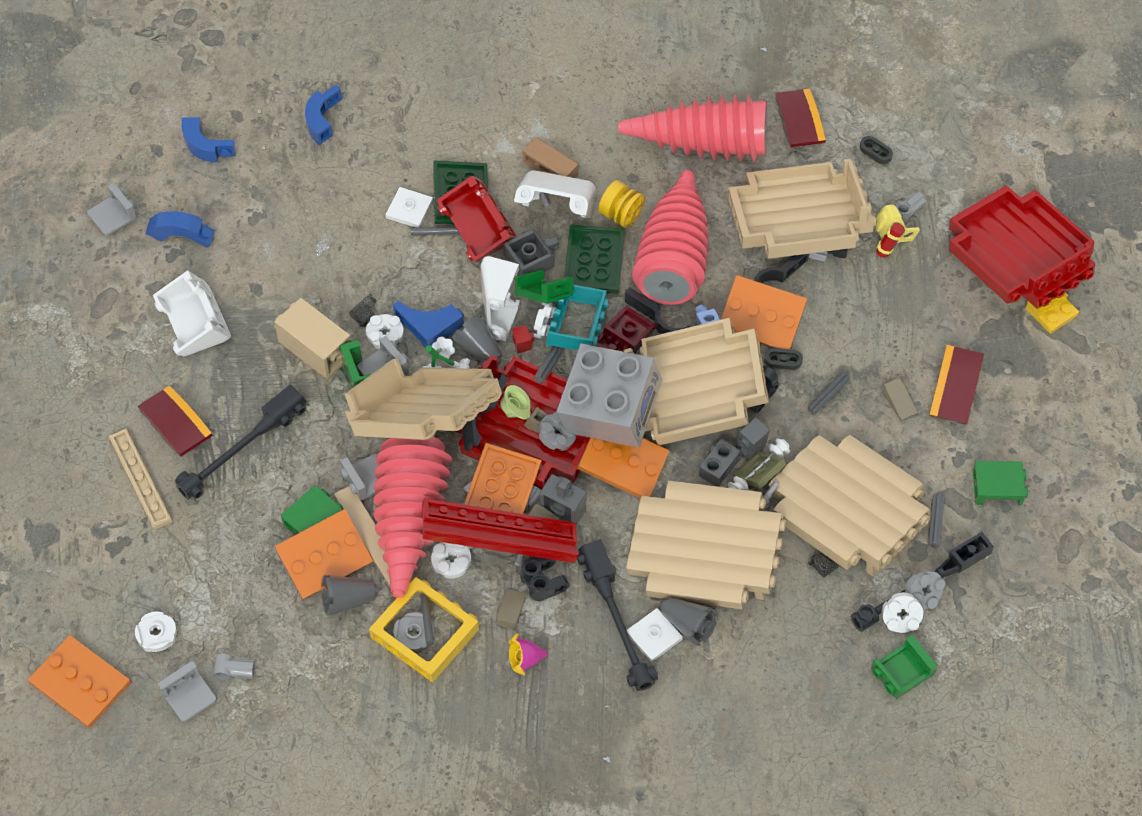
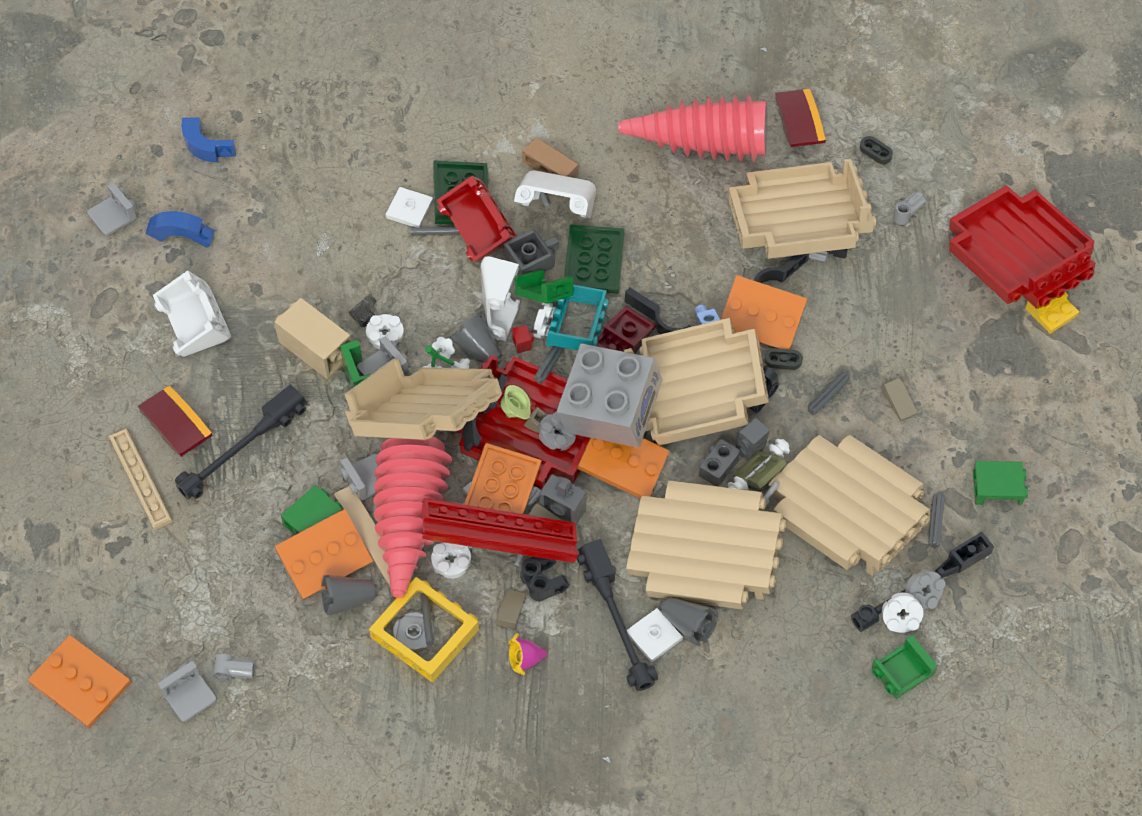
white plate [135,612,177,652] -> none
blue arch [305,85,342,145] -> none
blue arch [393,301,464,347] -> none
yellow wheel [598,180,645,228] -> none
coral cone [632,170,708,305] -> none
clear smoke piece [808,551,840,578] -> none
light yellow piece [875,204,920,258] -> none
dark red slope [929,345,984,425] -> none

